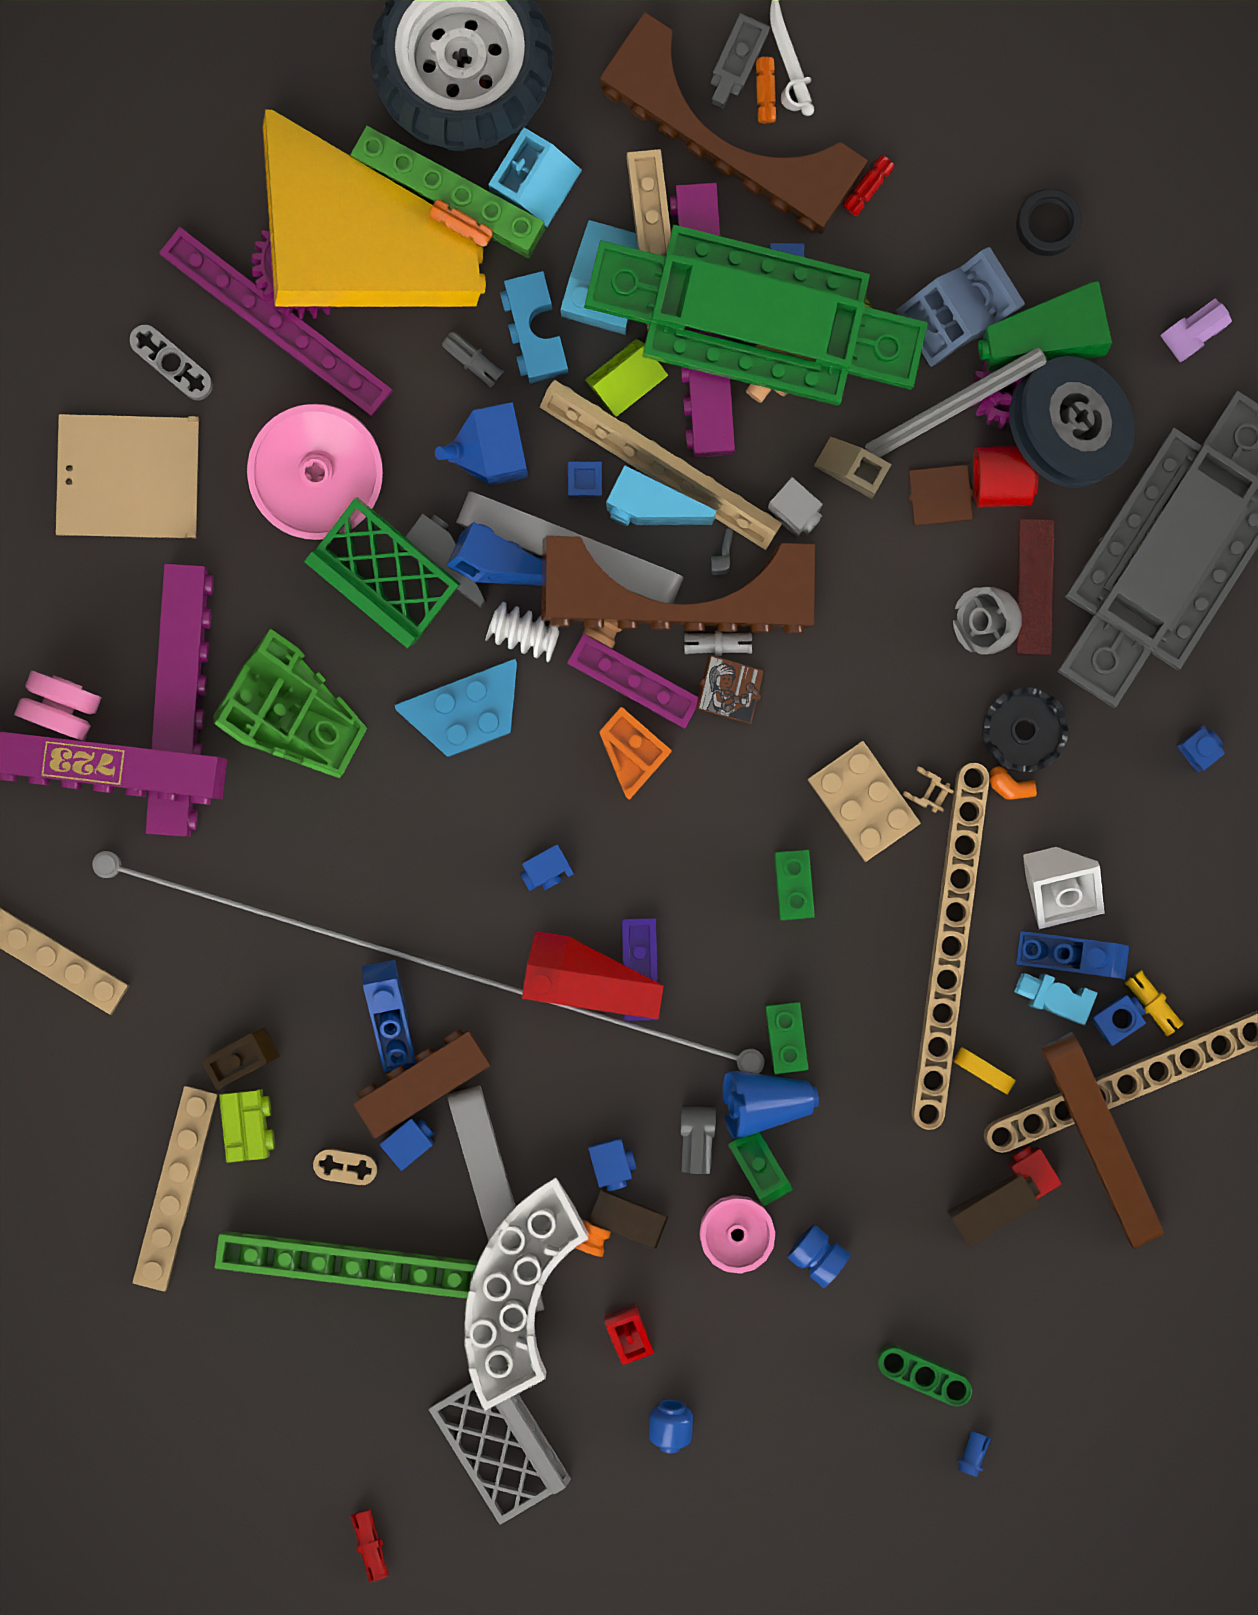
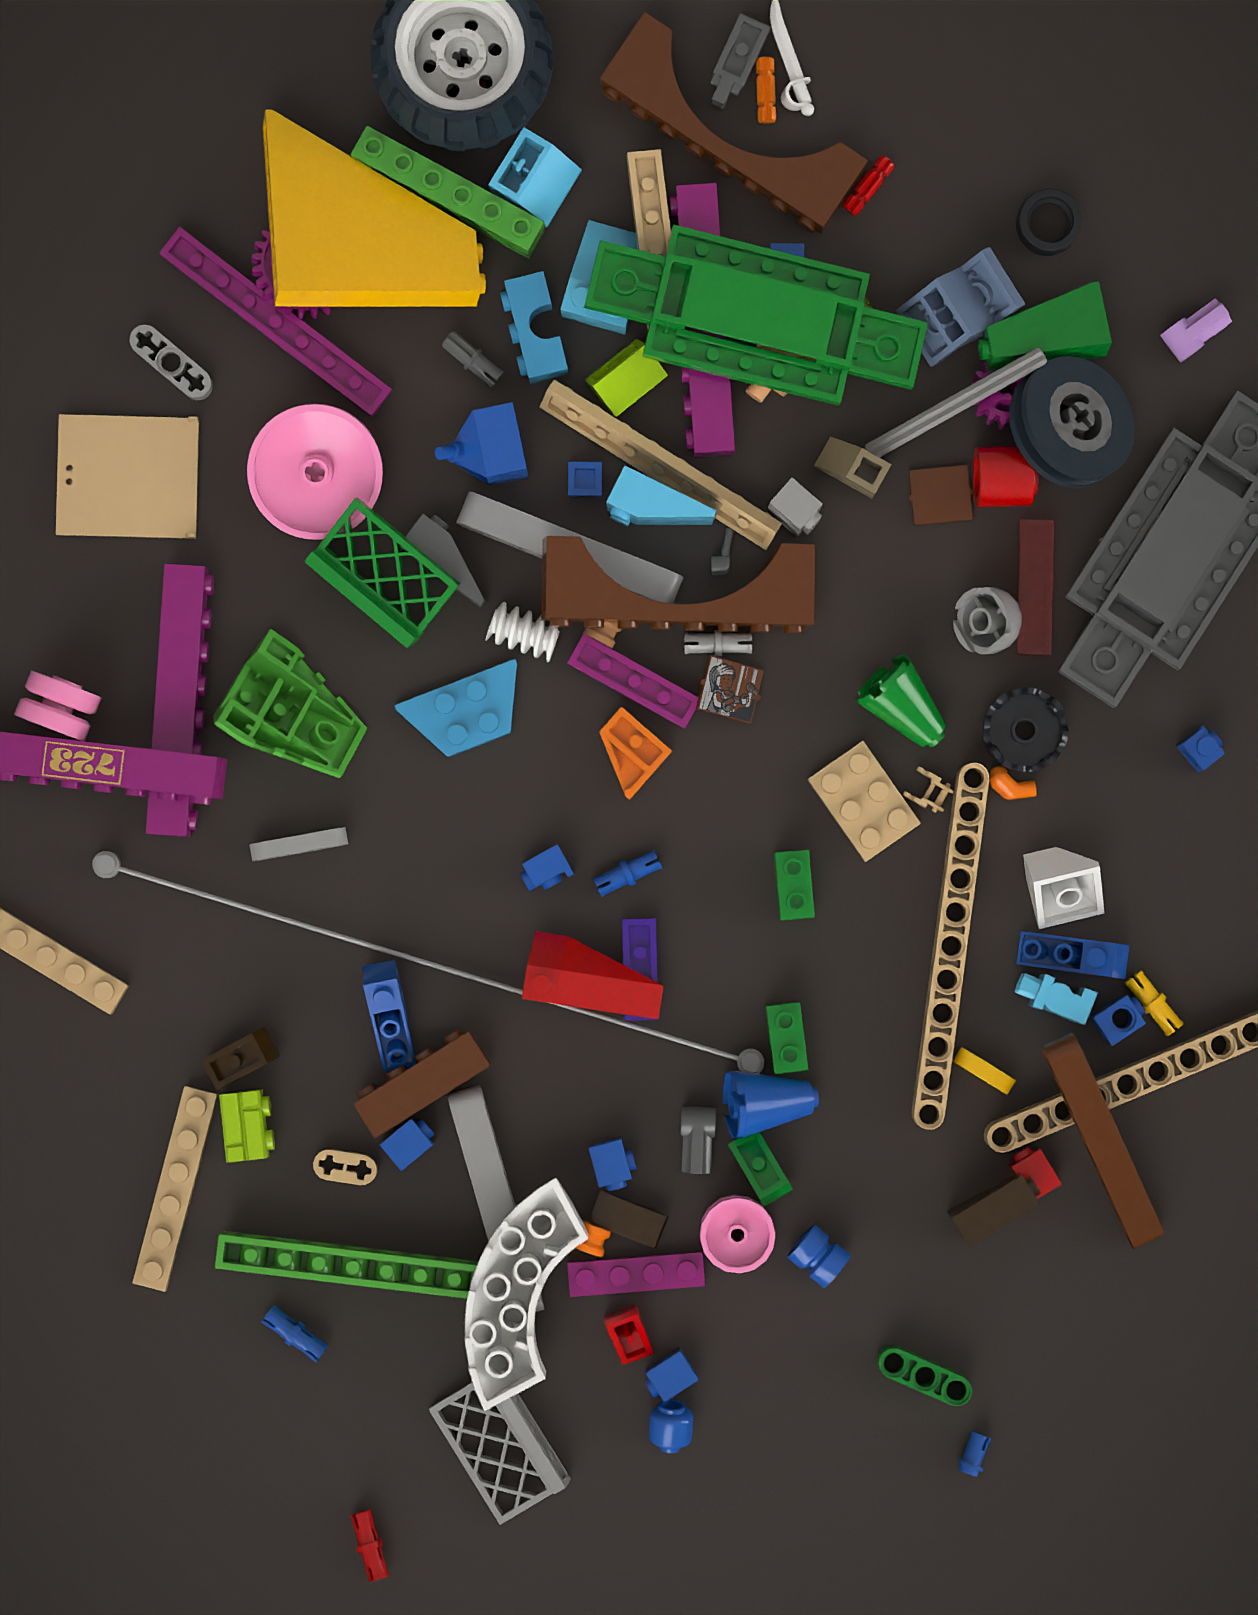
orange axle [429,199,493,246] -> none
blue slope [446,522,542,586] -> none
none -> light grey beam [249,827,348,861]
none -> blue pin [261,1305,329,1363]
none -> magenta plate [567,1251,705,1297]
none -> blue pin [593,849,663,897]
none -> blue brick [644,1347,699,1402]
none -> green cone [855,654,946,747]

